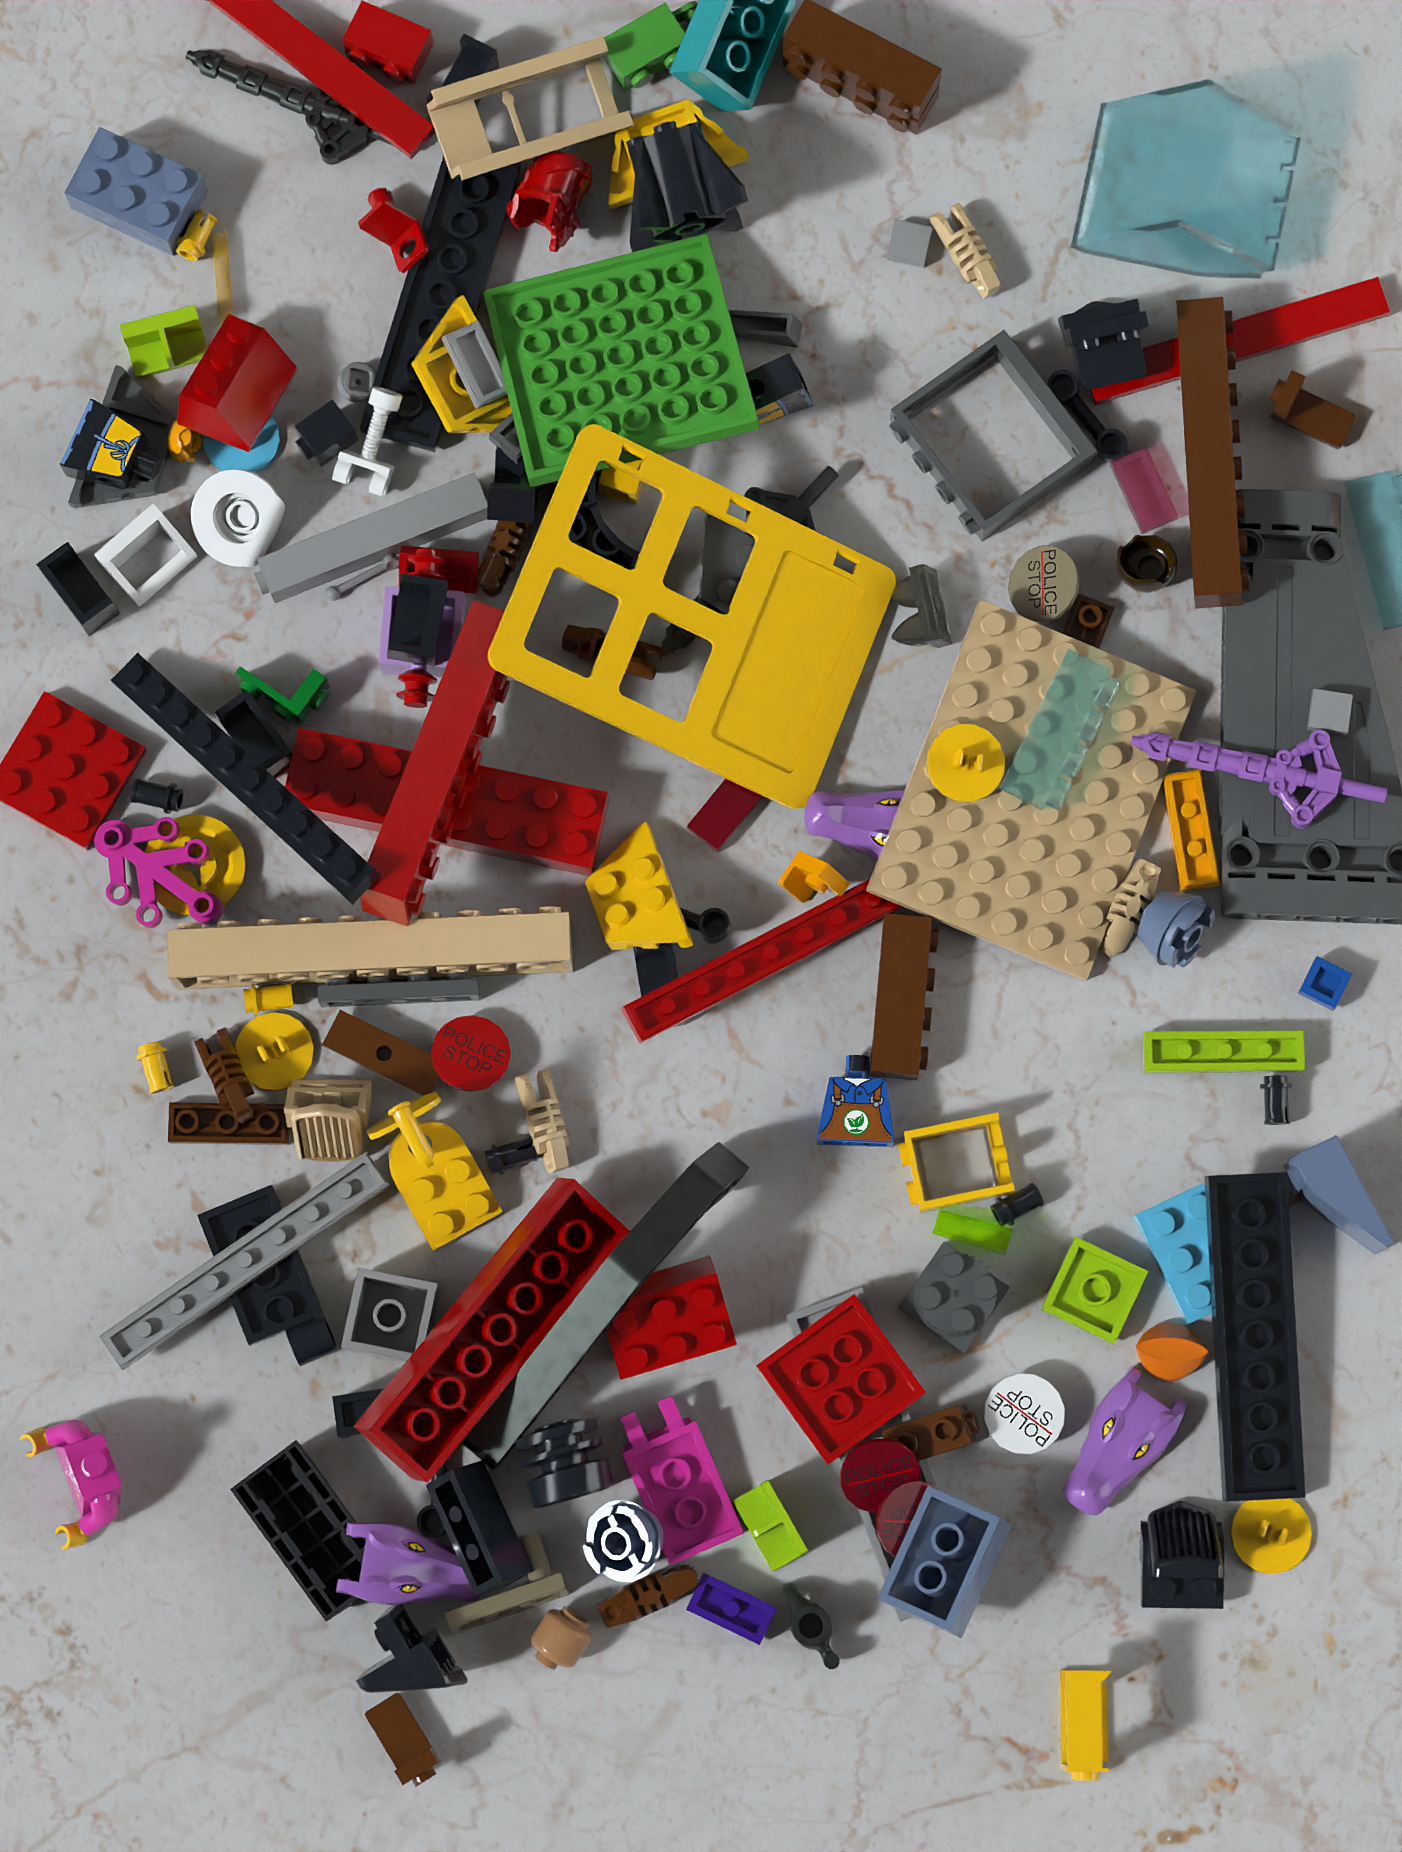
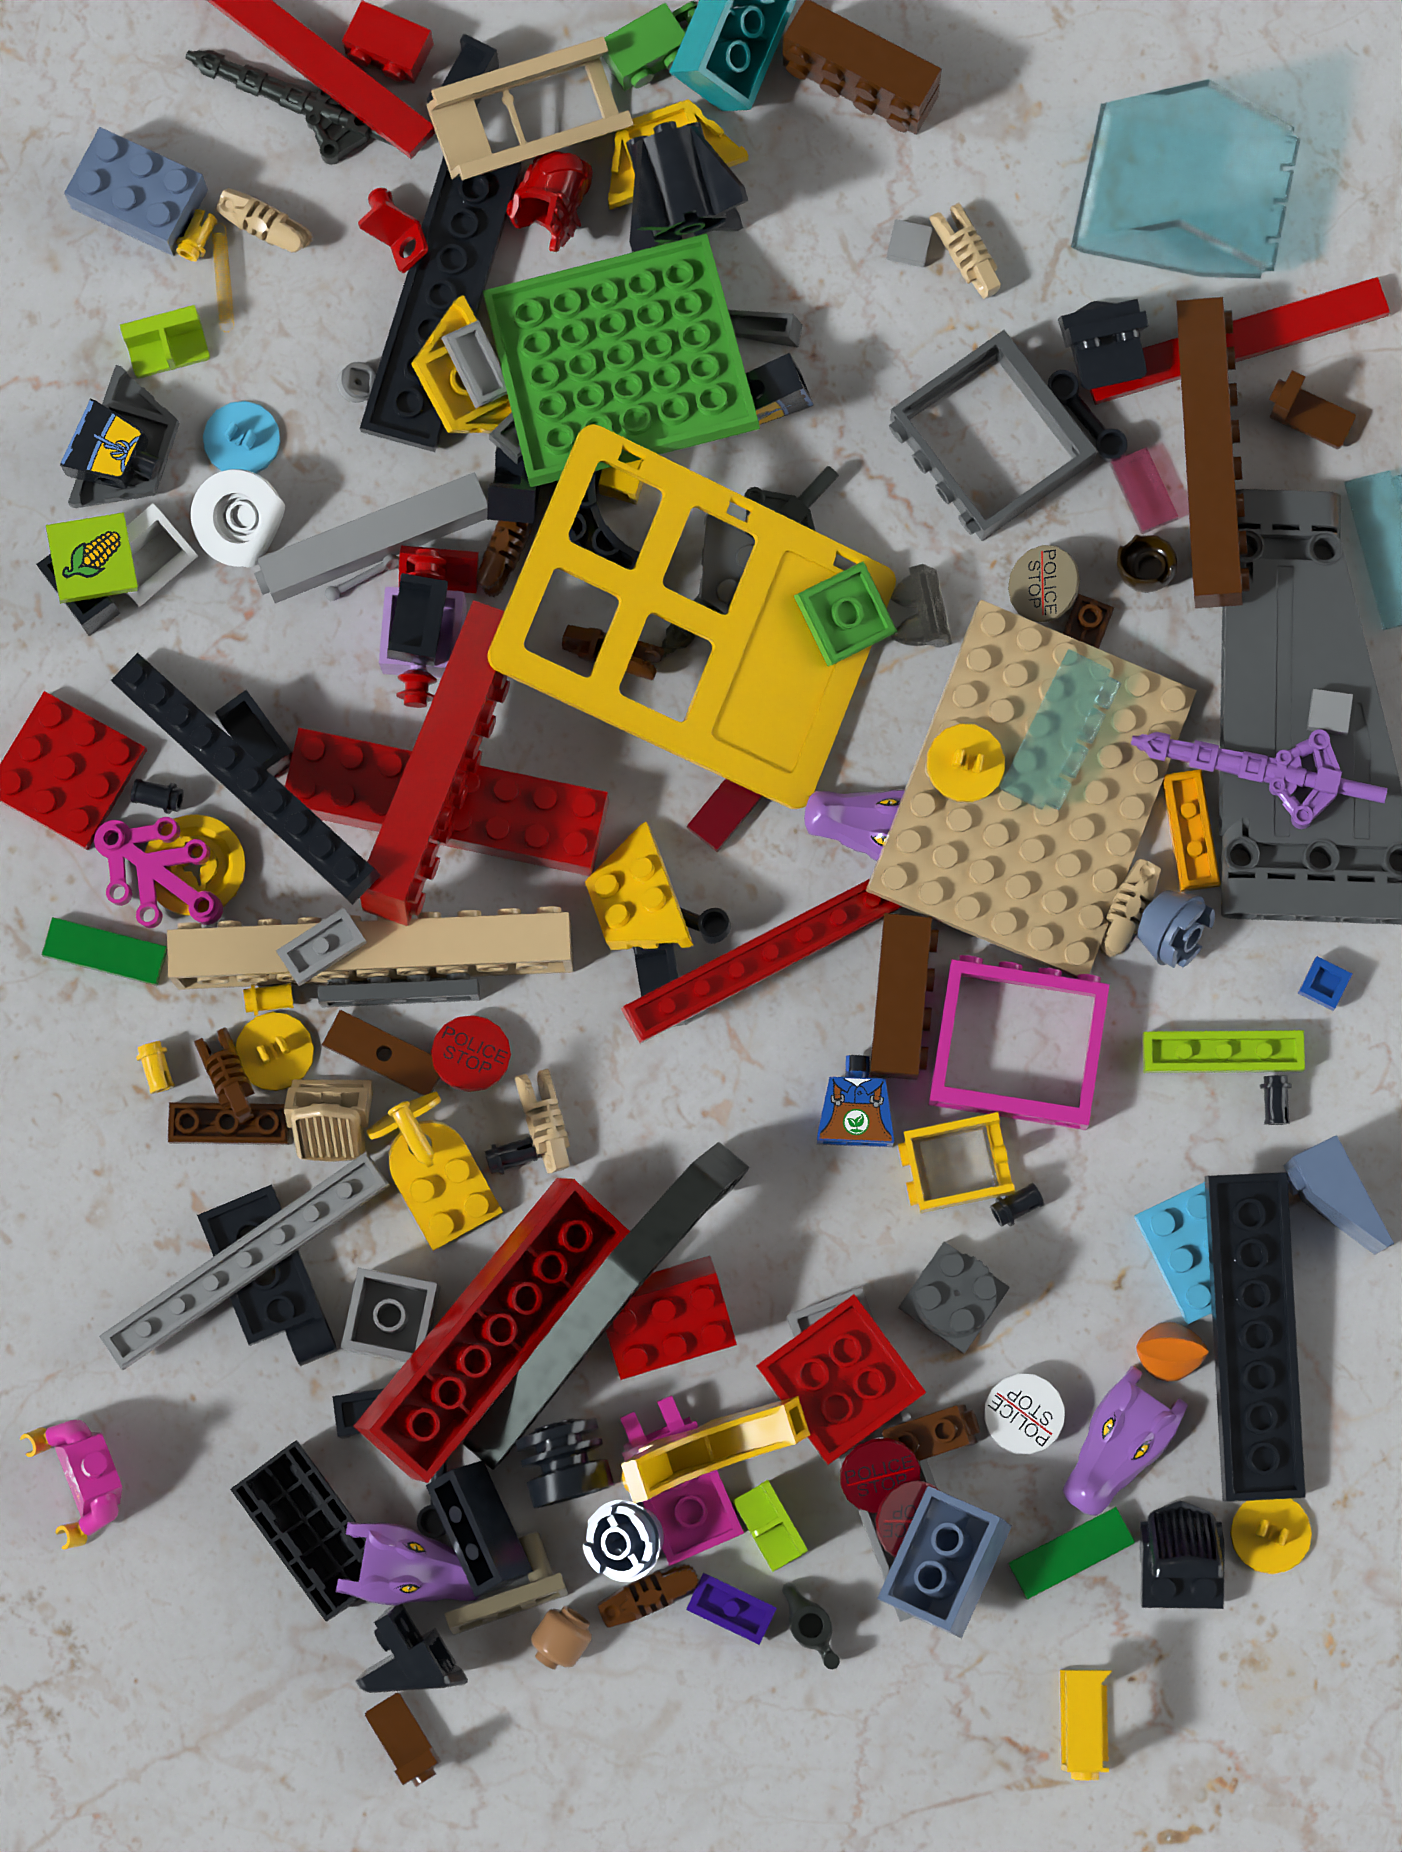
light orange plate [167,419,202,464] -> none
red slope [178,314,297,453] -> none
green bracket [235,666,330,724] -> none
black brick [295,399,358,467] -> none
white bar [332,387,403,497] -> none
light orange bracket [778,850,850,903] -> none
clear neon green piece [932,1209,1013,1256] -> none
lime plate [1040,1236,1149,1345] -> none
none -> green tile [41,917,167,986]
none -> lime tile [46,512,138,604]
none -> tan hinge [215,188,313,253]
none -> light grey plate [276,907,367,986]
none -> yellow arch [621,1396,810,1504]
none -> bright green tile [794,561,898,666]
none -> dark pink window [928,955,1110,1130]
none -> green tile [1008,1507,1135,1600]

